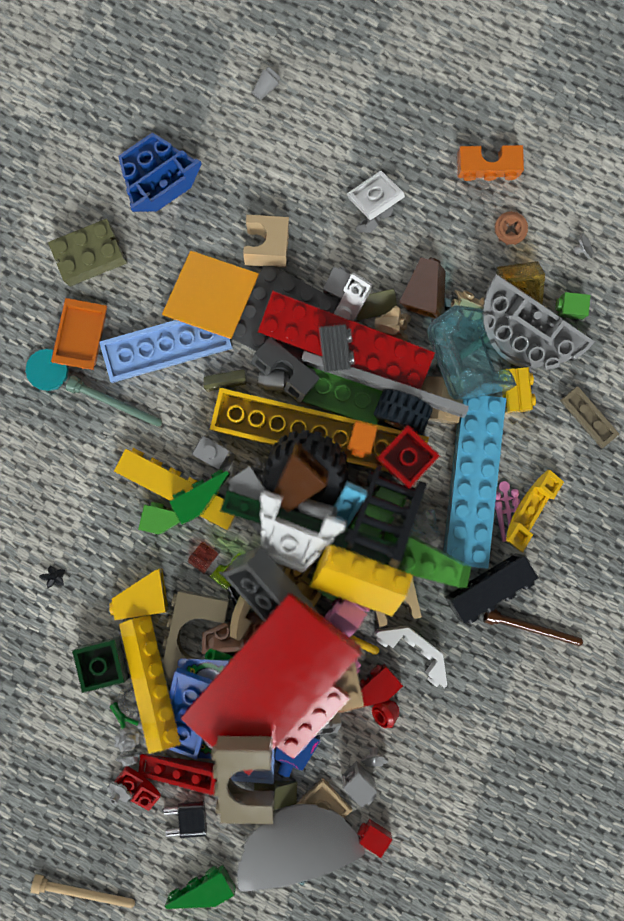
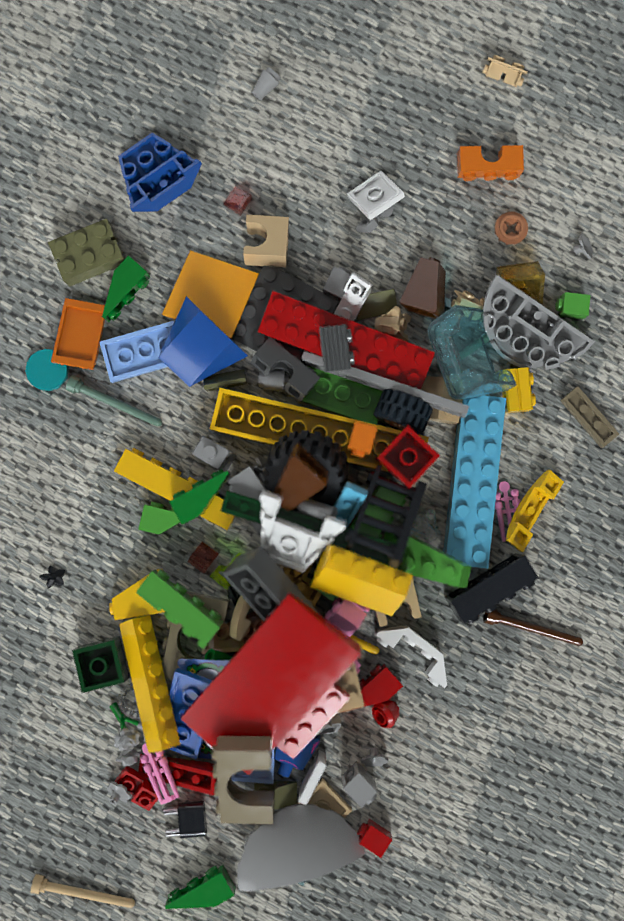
none -> green slope [102,255,150,322]
none -> bright green wedge [136,569,224,649]
none -> bright pink piece [140,743,180,805]
none -> blue wedge [158,296,248,387]
none -> clear red slope [223,187,252,216]
none -> white tile [299,750,326,805]
none -> tan hinge [483,55,528,87]

